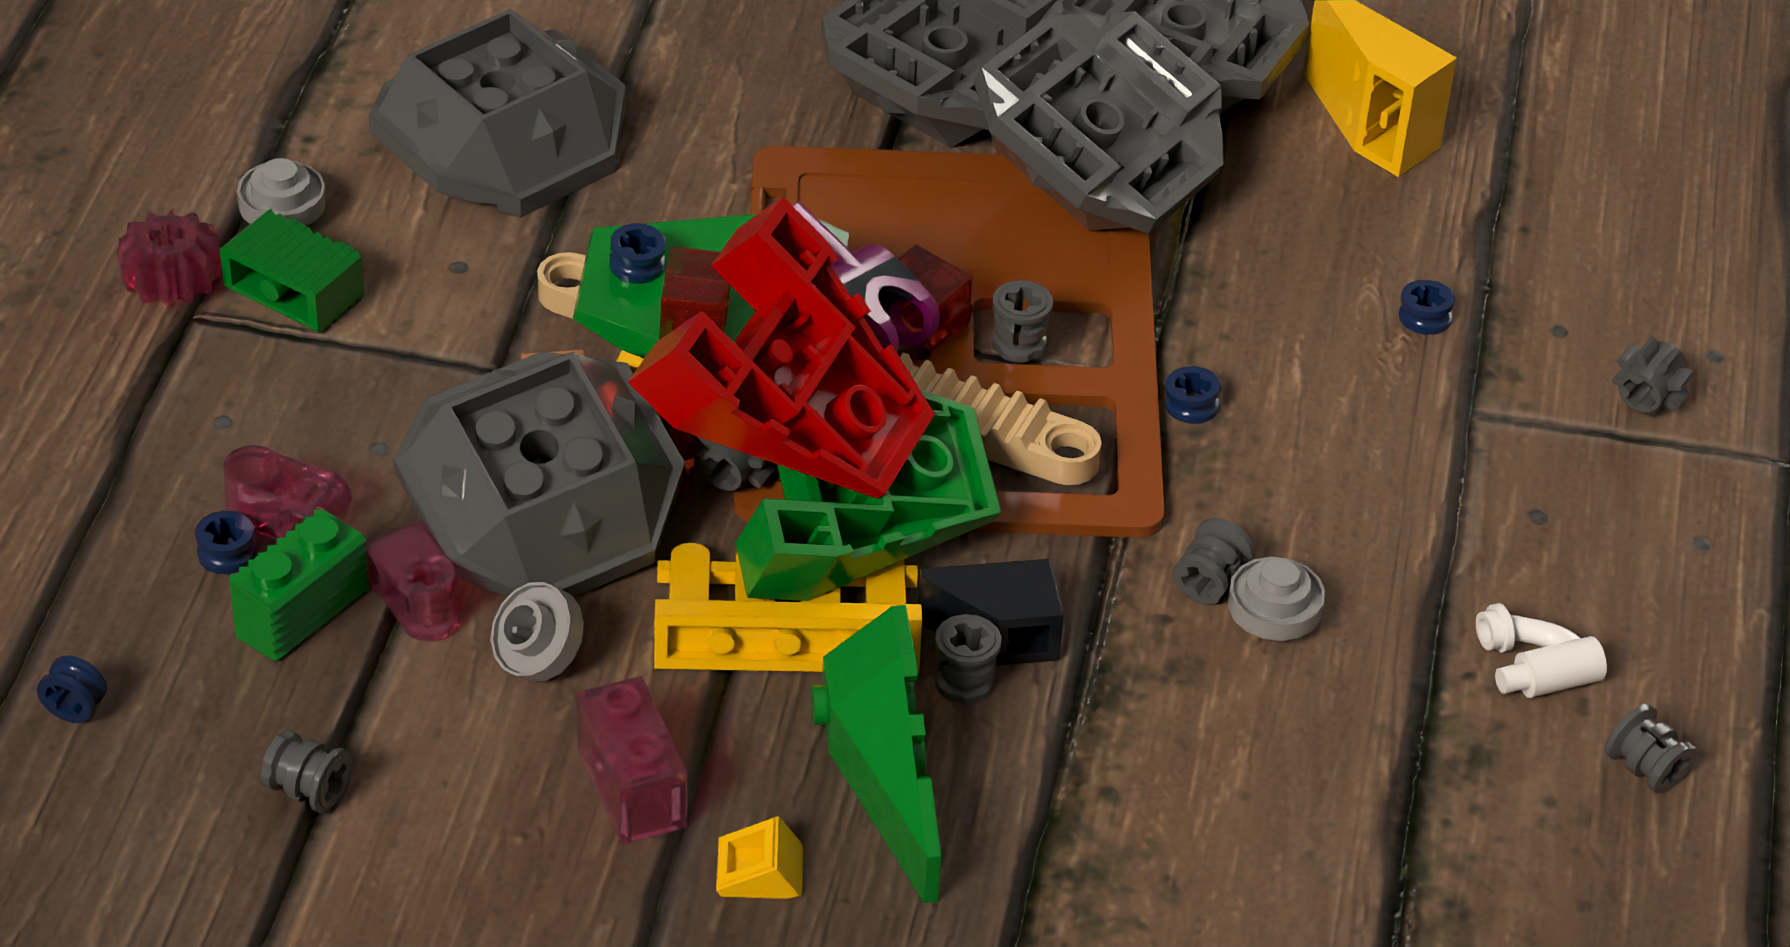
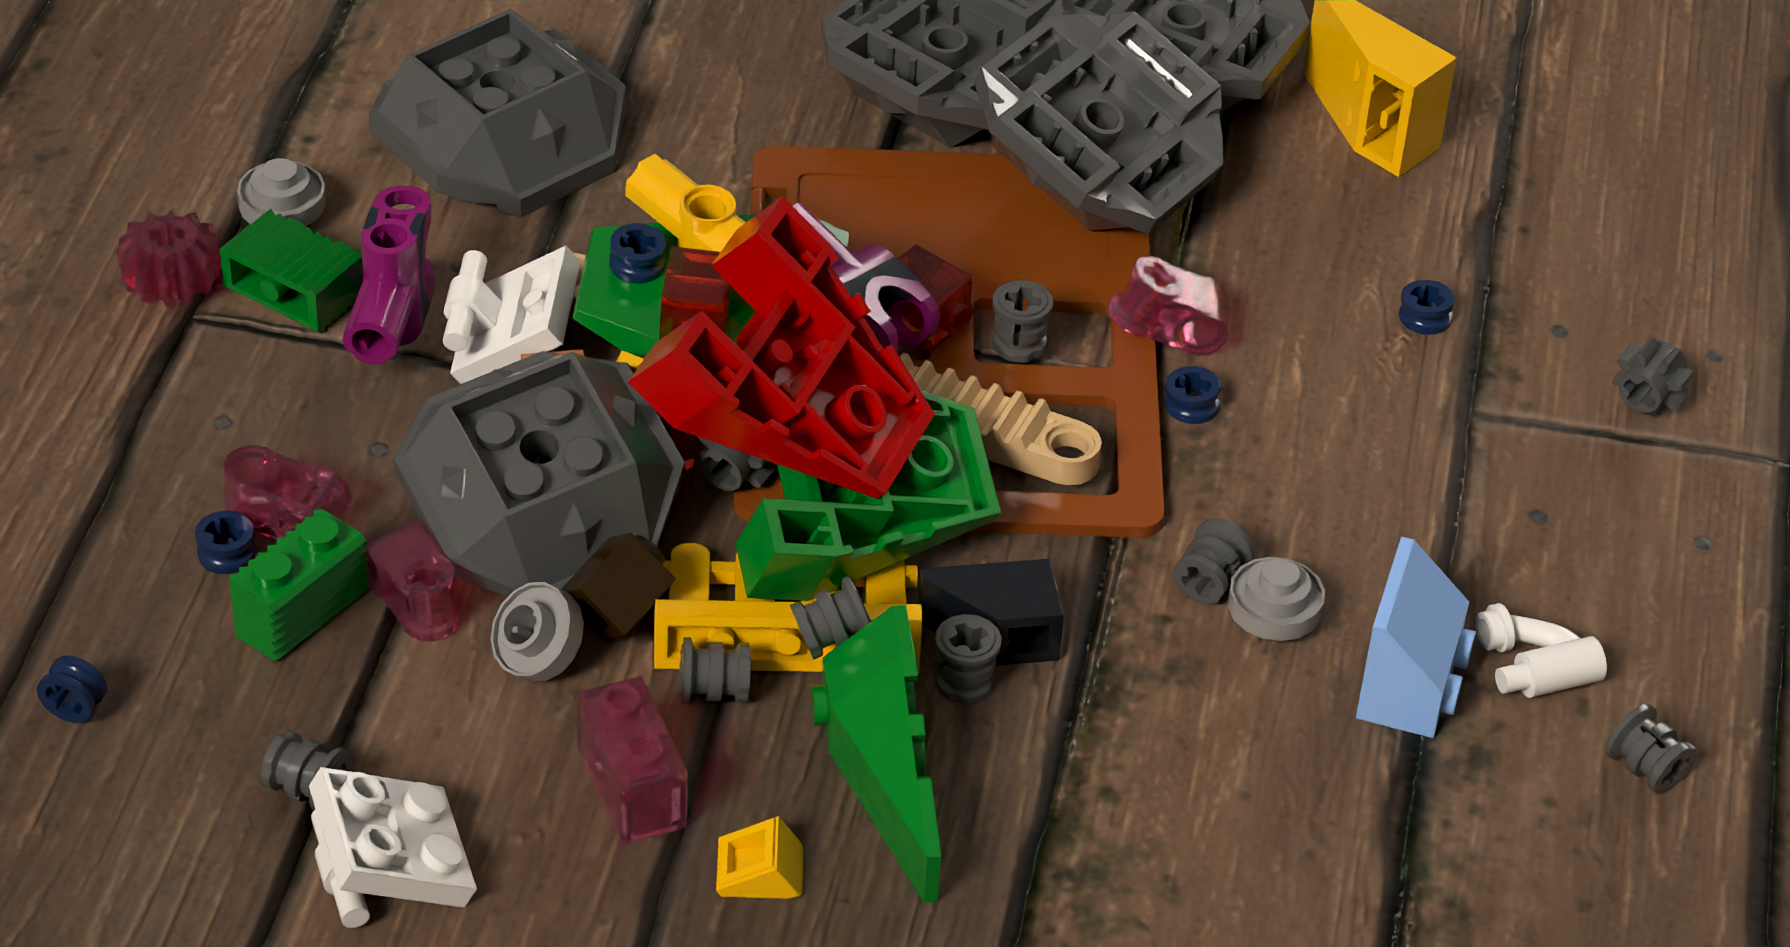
none -> white plate [309,767,477,928]
none -> magenta connector [343,186,435,364]
none -> white plate [443,246,581,384]
none -> dark brown brick [561,532,676,640]
none -> yellow piece [625,154,746,268]
none -> dark grey bush [679,637,751,704]
none -> dark grey bush [790,576,871,660]
none -> clear pink piece [1107,256,1228,356]
none -> light blue slope [1356,536,1476,738]

